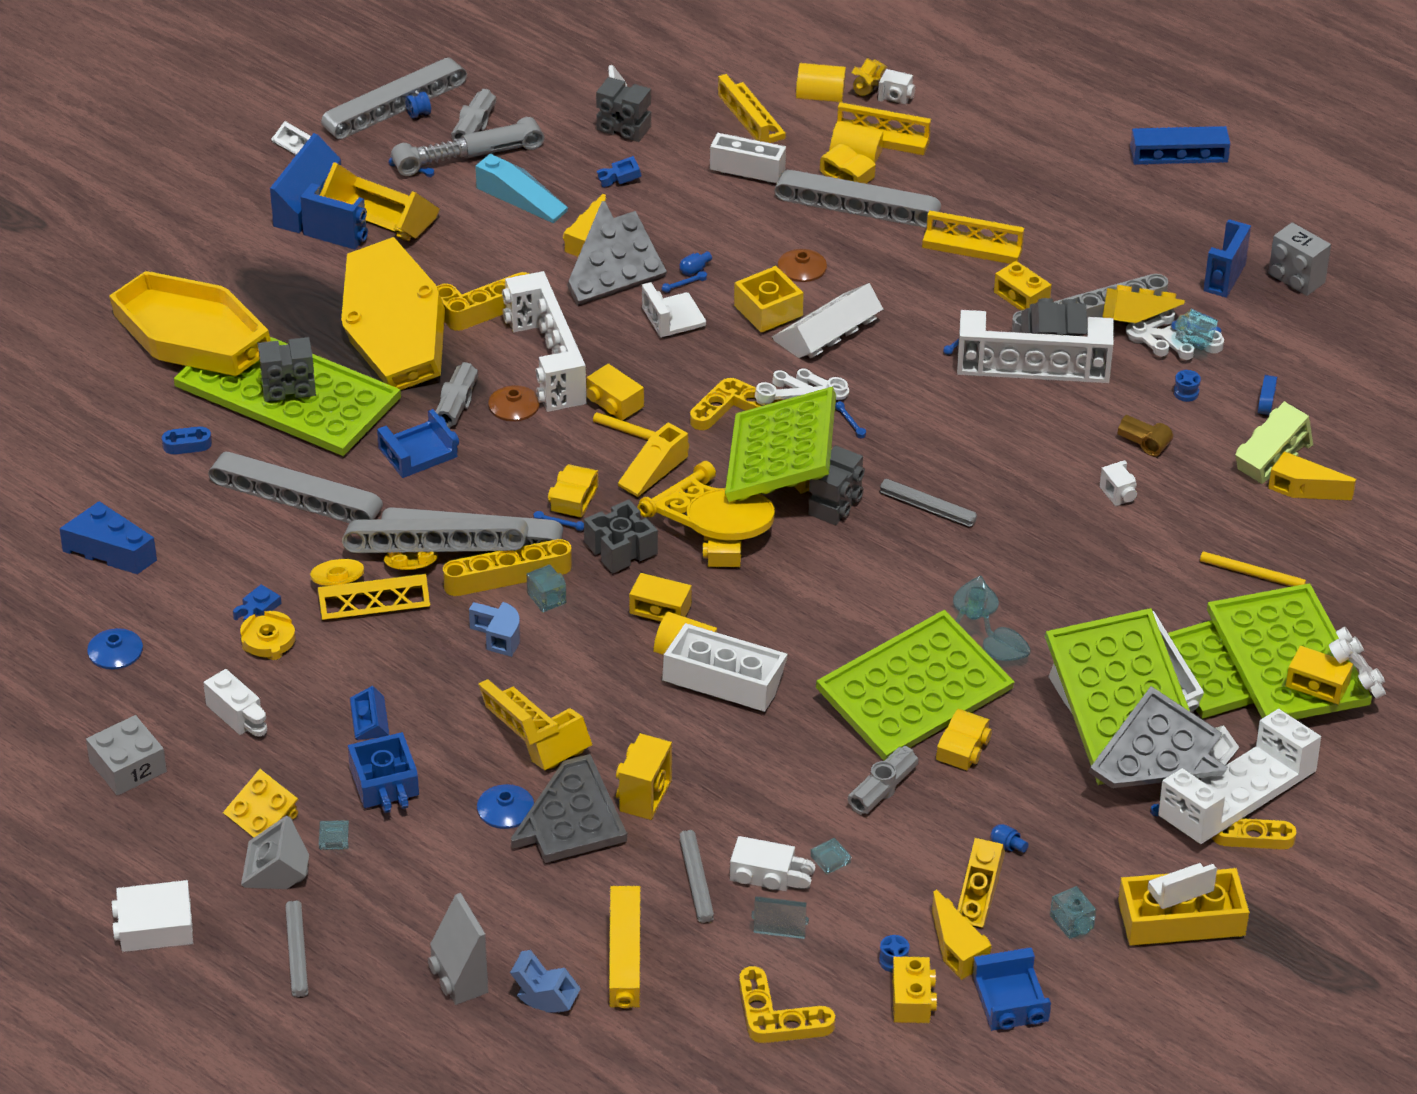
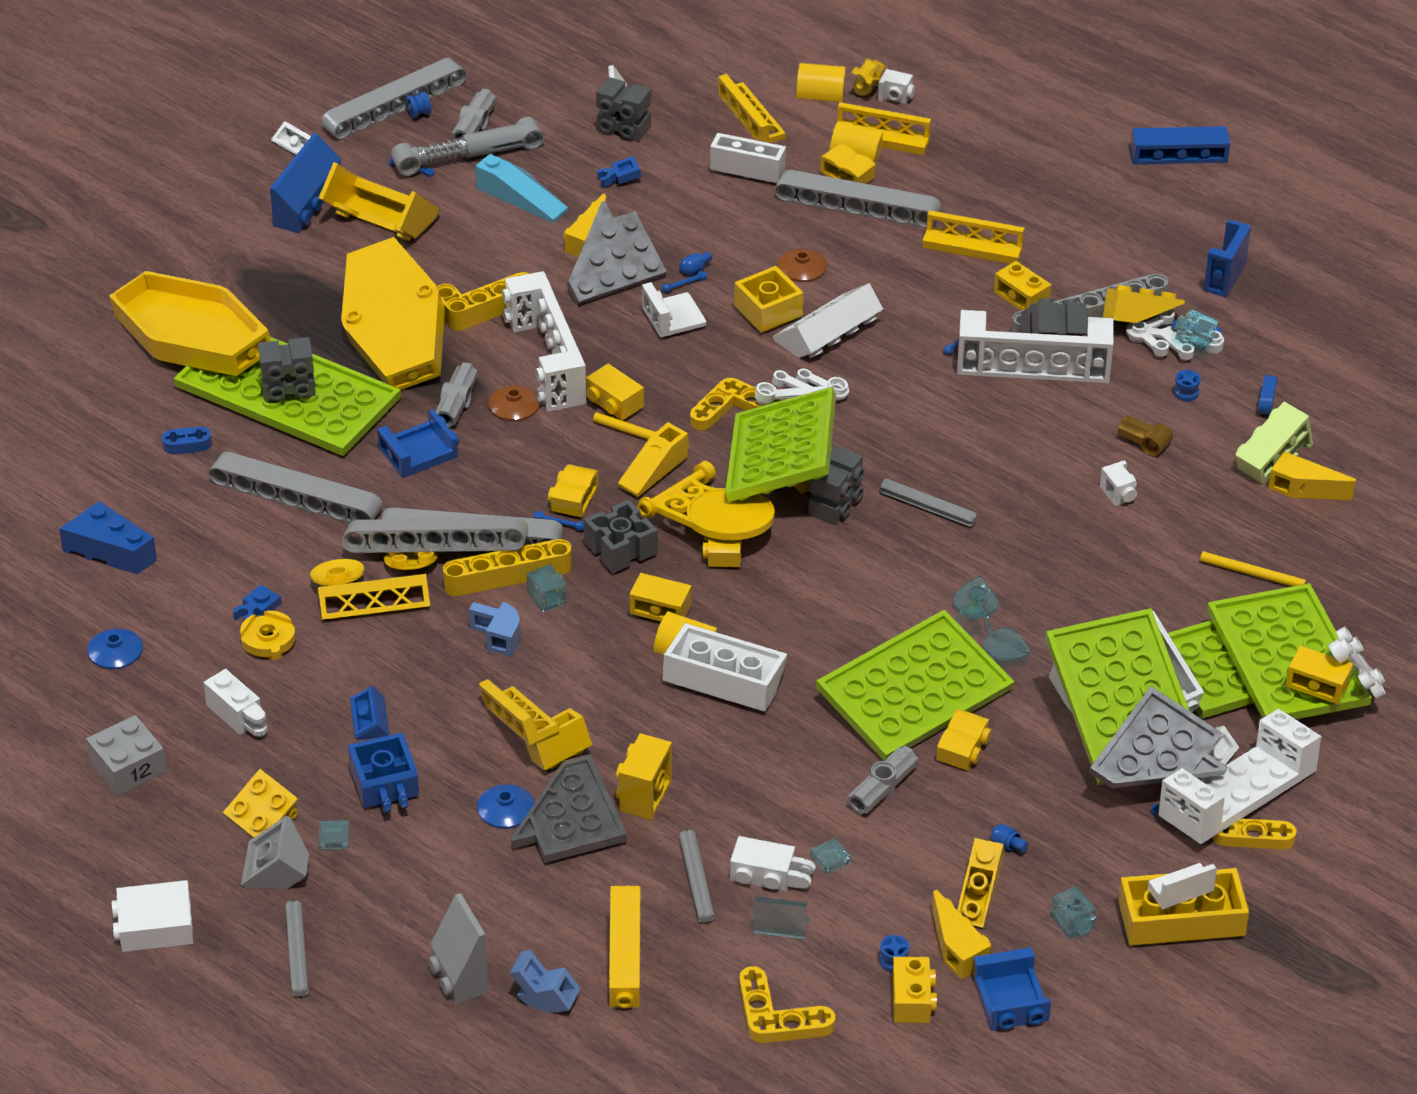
blue panel [300,183,368,250] -> none
blue hinge [835,401,866,439] -> none
light grey brick [1268,222,1331,296] -> none

